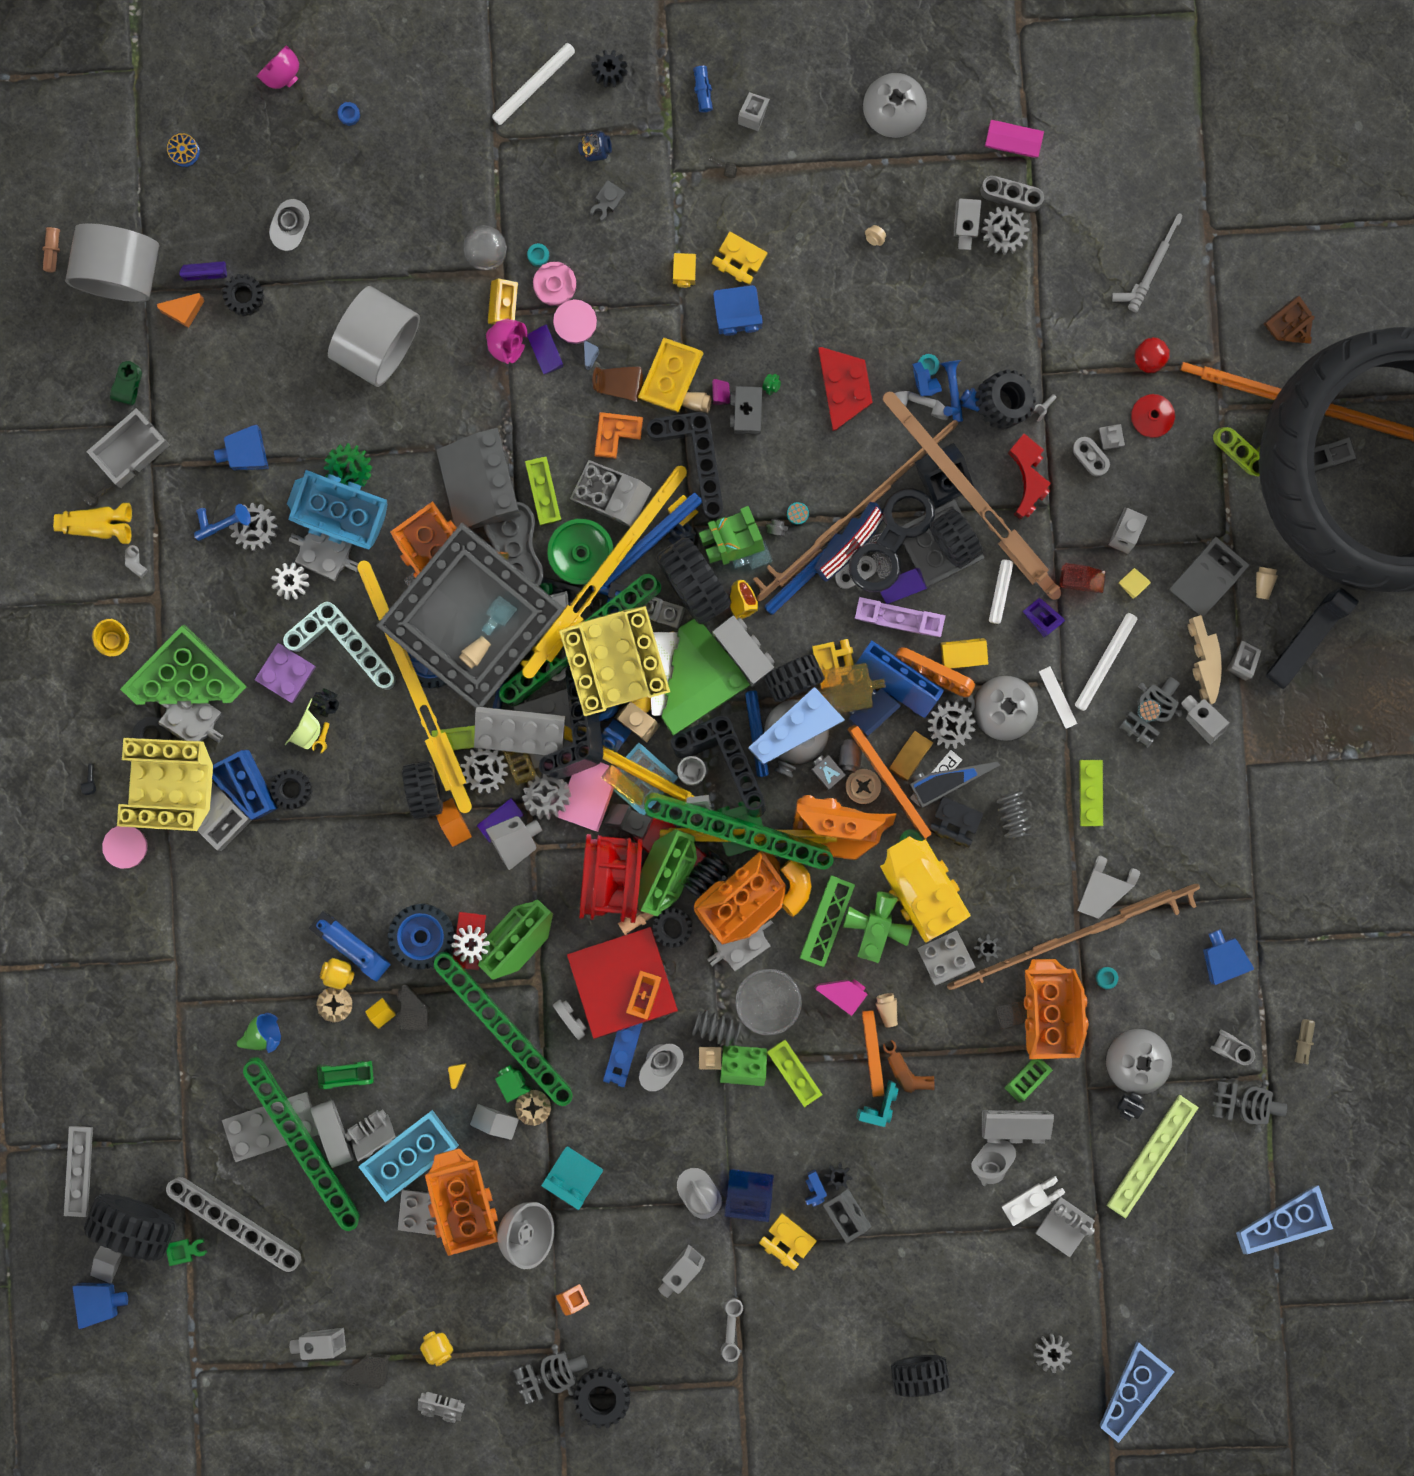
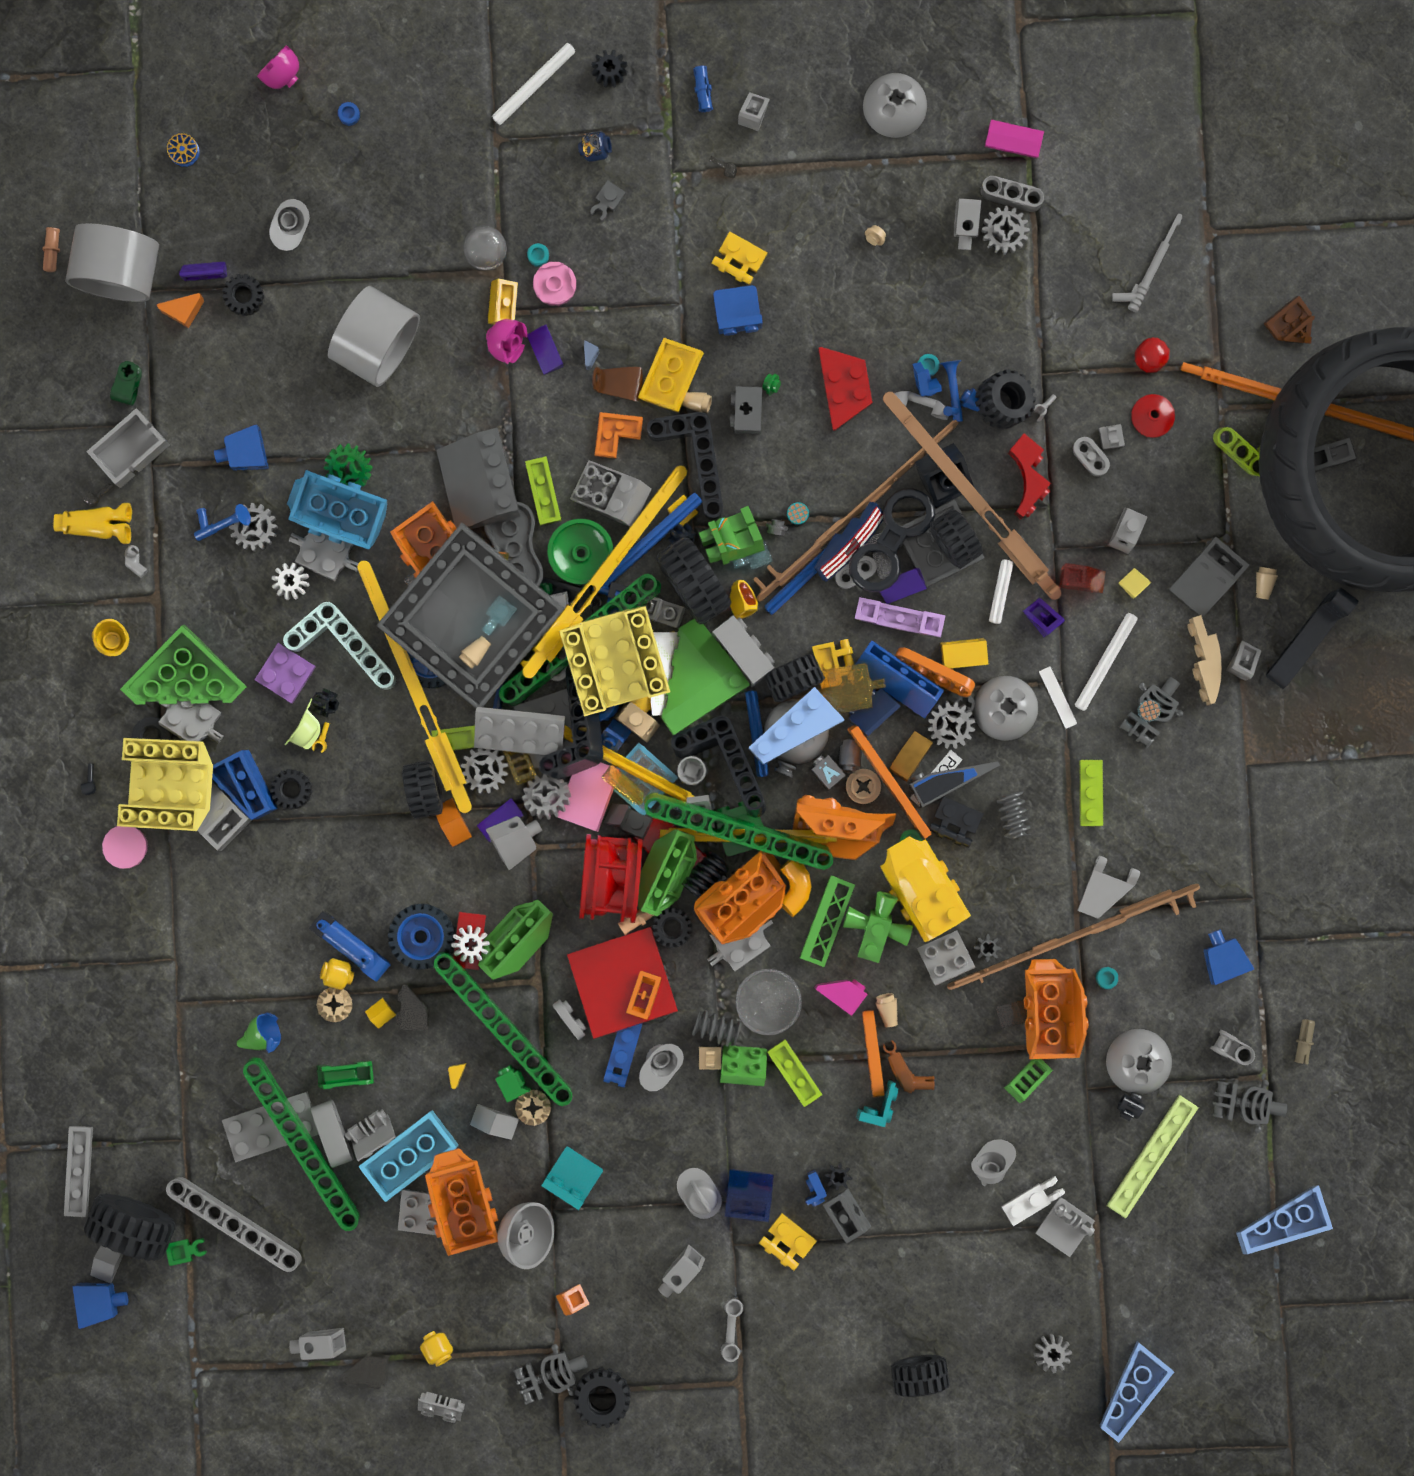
bright pink tile [553,299,597,344] -> none
yellow brick [673,253,696,288] -> none
magenta slope [712,379,730,405] -> none
light grey slope [982,1110,1054,1143] -> none
light grey torso [1181,695,1229,745] -> none

